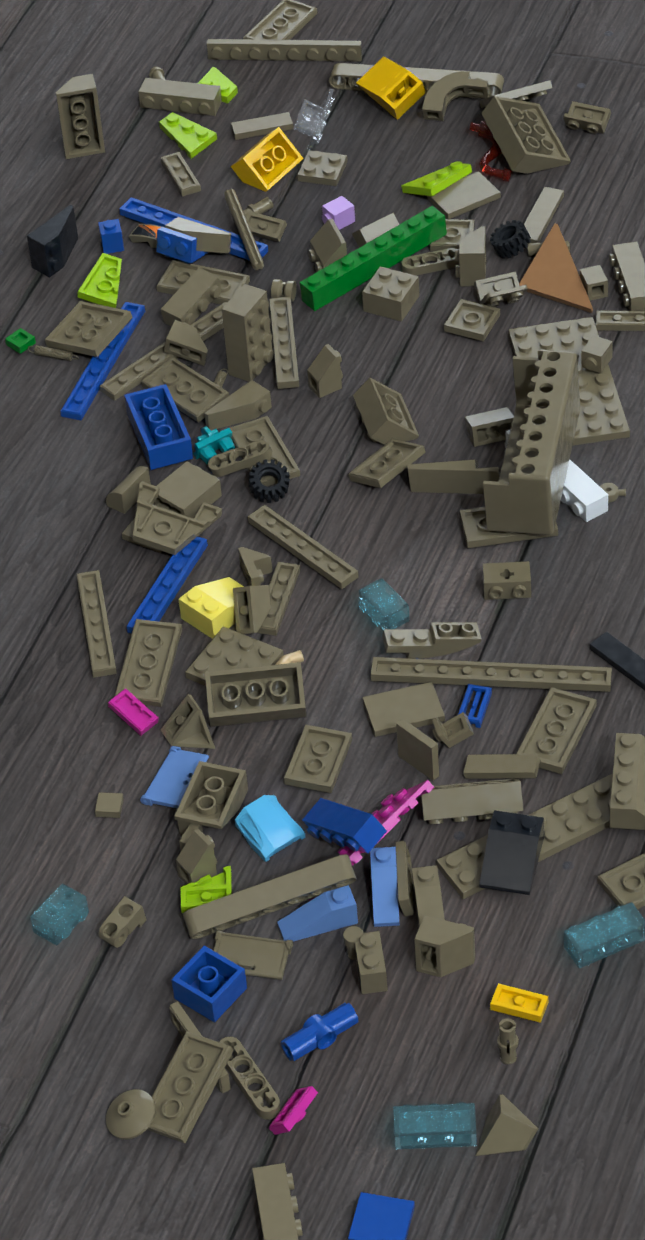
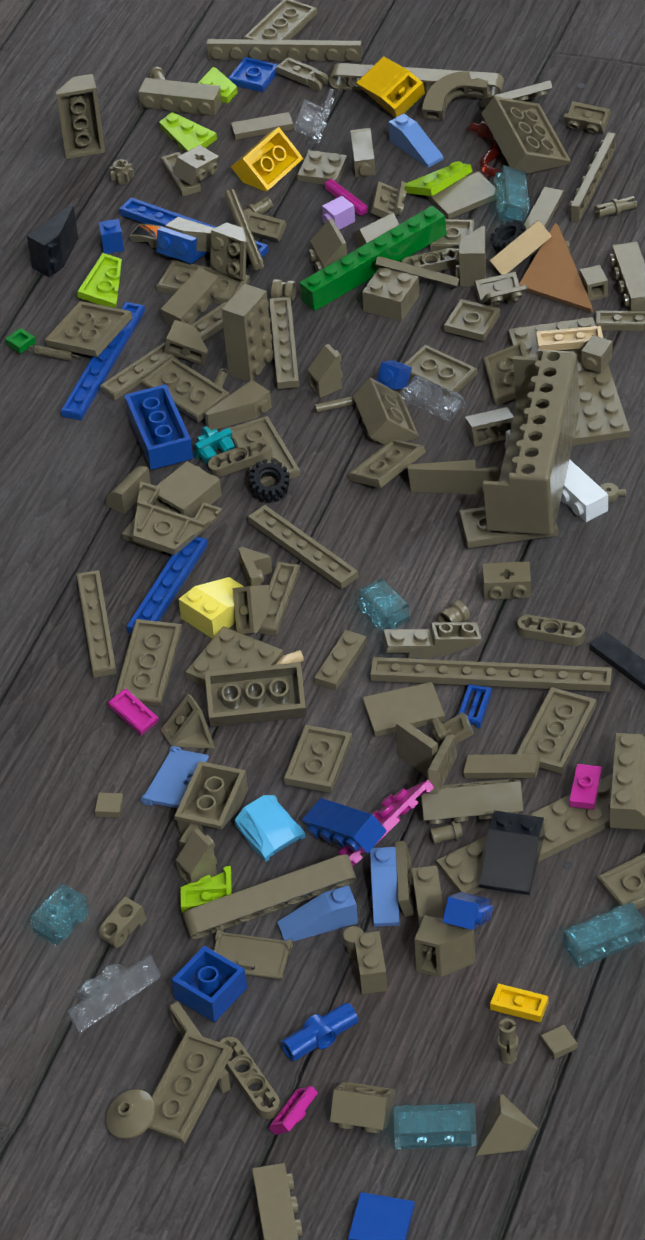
none -> clear bracket [67,954,161,1033]
none -> dark tan gear [109,159,134,185]
none -> dark tan brick [173,145,219,185]
none -> dark tan slope [210,222,246,280]
none -> blue tile [228,57,278,92]
none -> dark tan hinge [276,57,329,91]
none -> dark tan plate [314,630,367,691]
none -> dark tan bar [315,396,356,413]
none -> dark pink axle [324,179,368,216]
none -> dark tan slope [330,1081,396,1133]
none -> slope [350,128,375,177]
none -> dark tan bracket [370,181,407,218]
none -> dark tan tile [375,256,459,288]
none -> blue brick [376,360,412,389]
none -> medium blue slope [388,113,444,168]
none -> clear piece [400,376,466,421]
none -> dark tan tile [404,345,477,398]
none -> dark tan tile [427,734,457,794]
none -> dark tan pin [430,821,463,844]
none -> dark tan wheel [437,600,470,622]
none -> blue brick [443,892,493,930]
none -> dark tan tile [483,341,529,406]
none -> tan tile [489,220,552,275]
none -> clear light blue brick [494,165,530,223]
none -> dark tan beam [518,615,585,646]
none -> tan plate [536,326,603,351]
none -> dark tan tile [541,1025,577,1060]
none -> dark tan plate [568,132,616,223]
none -> dark pink plate [569,764,602,809]
none -> dark tan pin [594,196,637,218]

